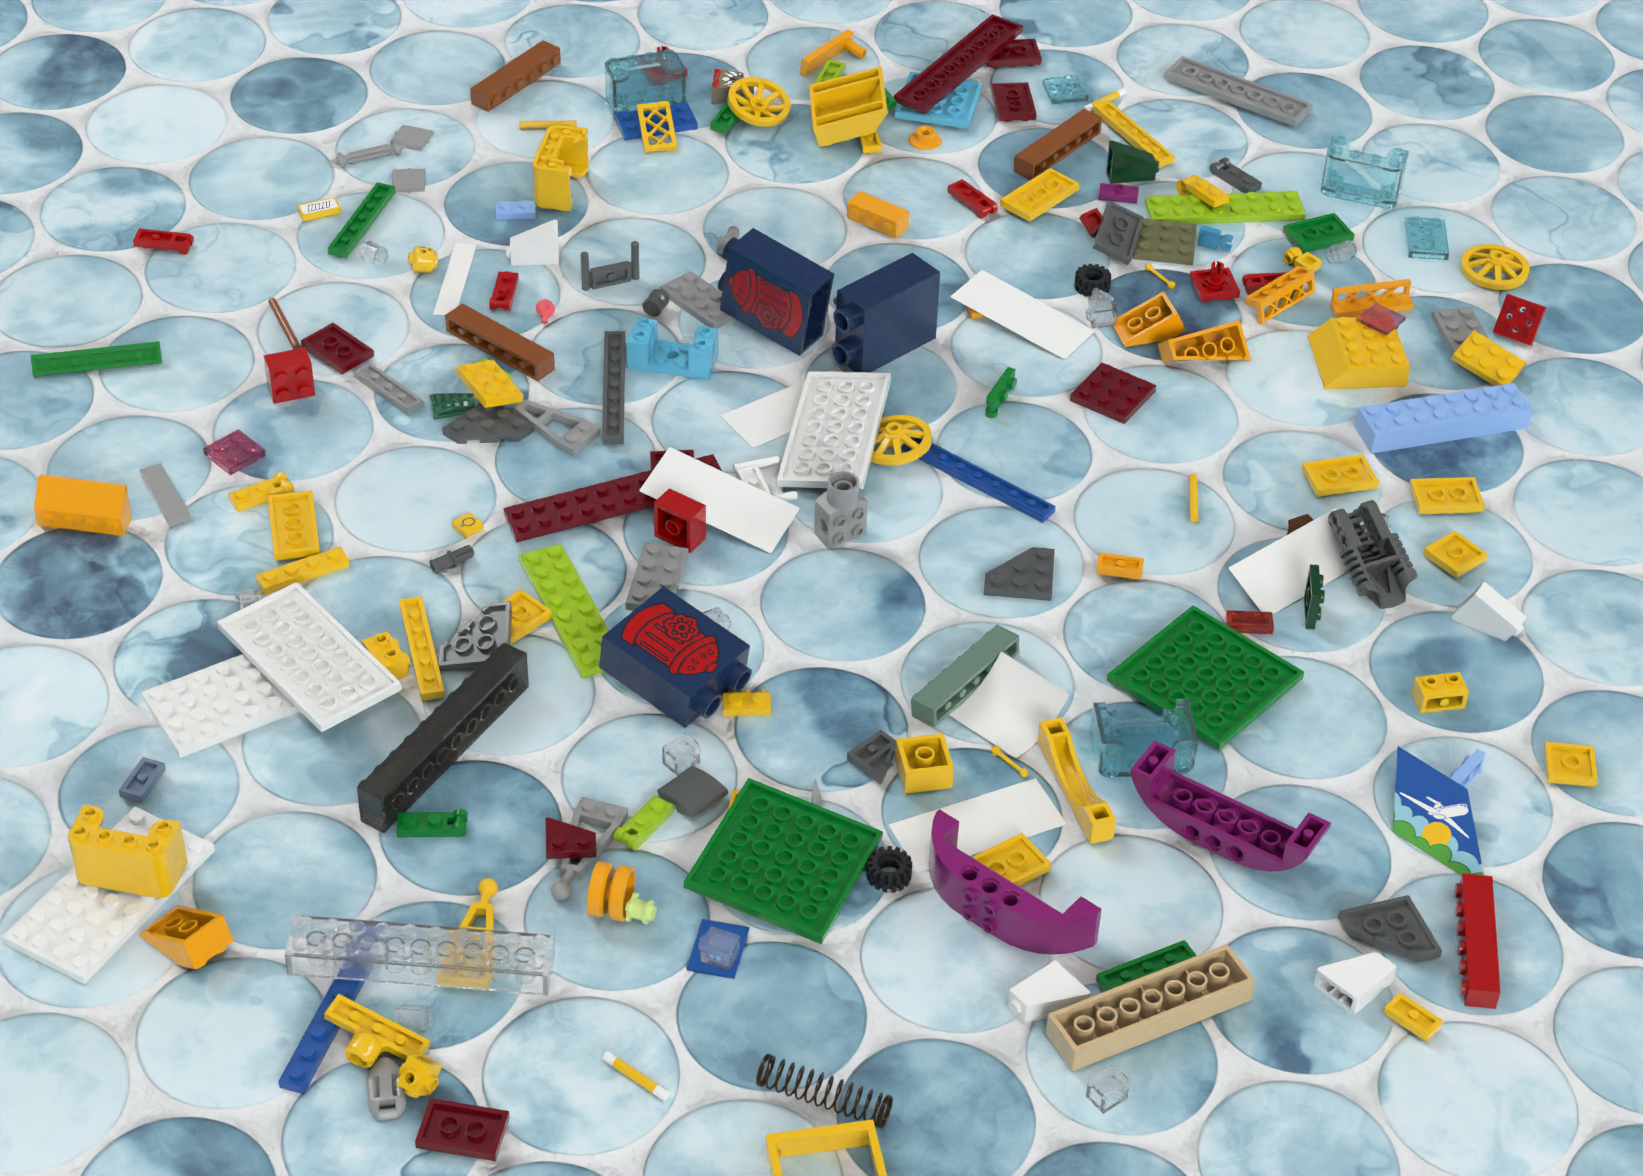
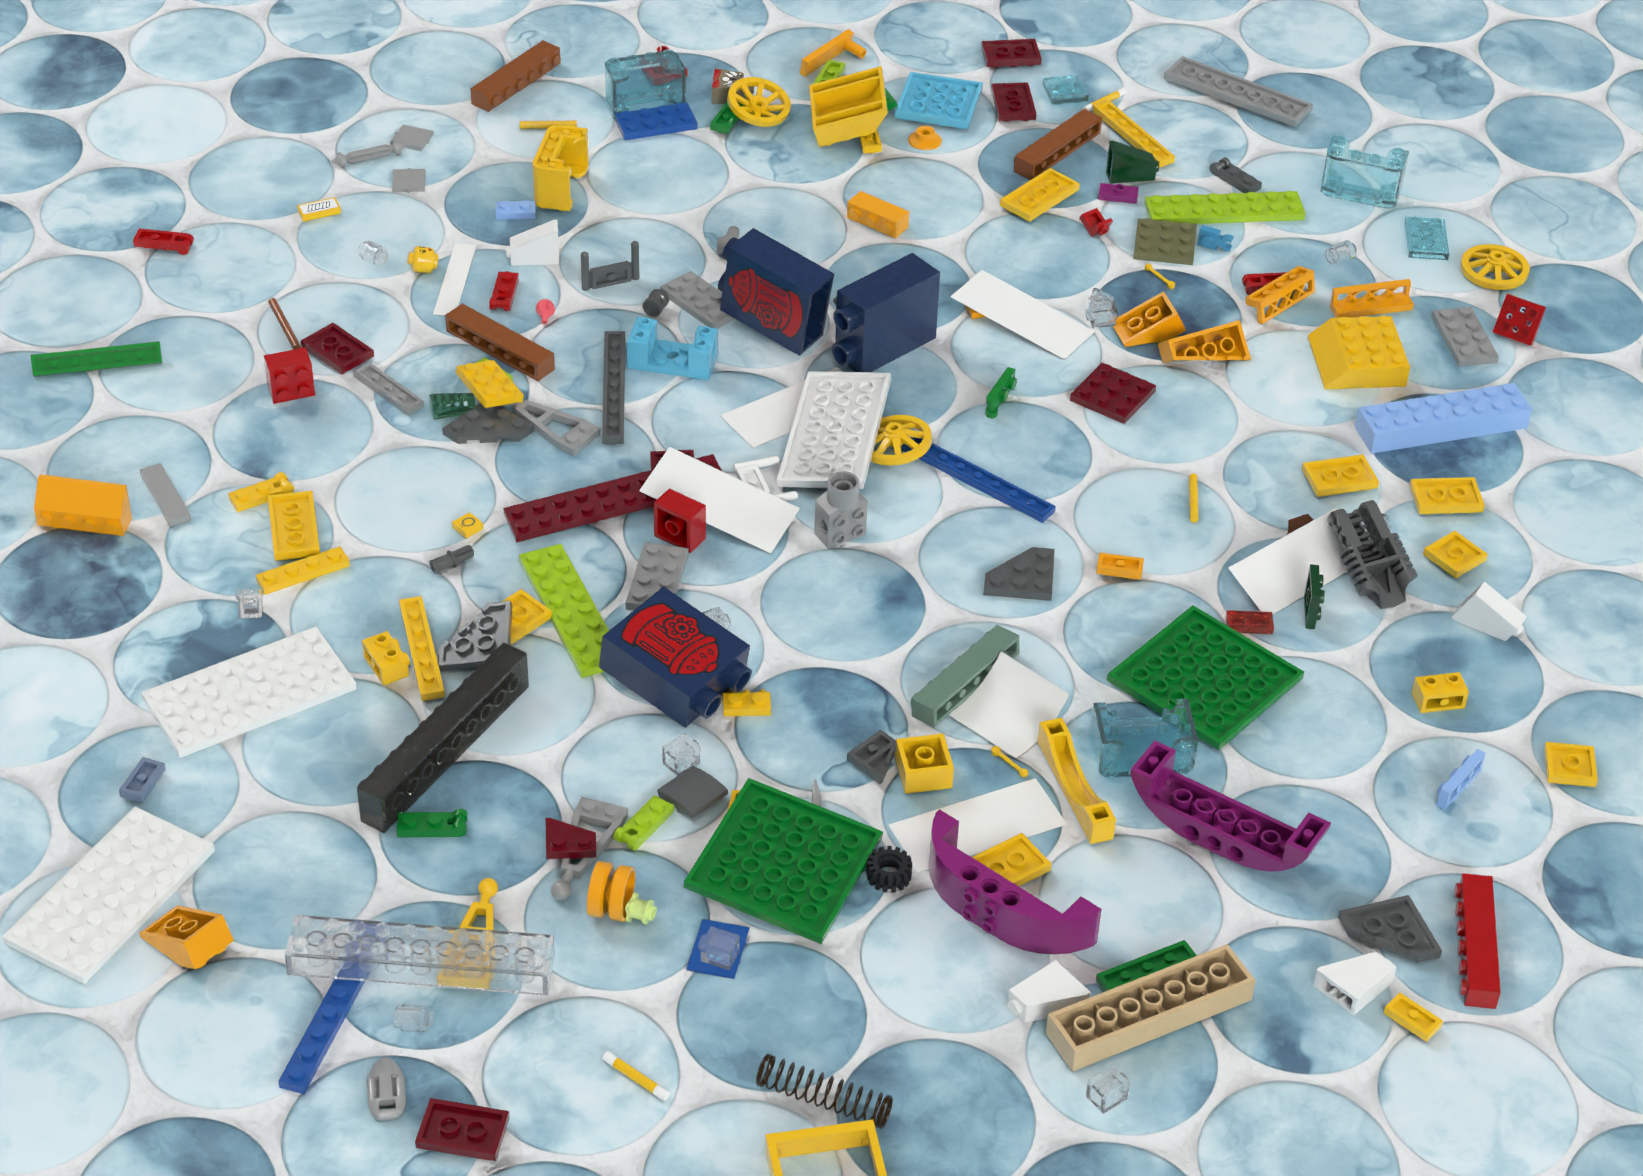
yellow windscreen [68,805,188,898] -> none
clear pink plate [203,429,266,475] -> none
white plate [217,582,402,733] -> none
yellow plate [324,994,431,1068] -> none
green plate [328,182,396,258] -> none
yellow brick [396,1054,443,1098] -> none
yellow window [637,101,678,153] -> none
dark red plate [894,14,1023,114] -> none
red plate [947,179,998,219] -> none
black tyre [1074,263,1111,298] -> none
dark grey plate [1093,200,1144,265] -> none
yellow plate [1176,175,1229,208] -> none
red plate [1189,261,1240,302] -> none
green plate [1283,213,1355,253] -> none
yellow plate [1283,247,1323,272] -> none
clear pink piece [1356,302,1406,336] -> none
sticker [1393,746,1484,876] -> none
yellow plate [1451,330,1527,386] -> none

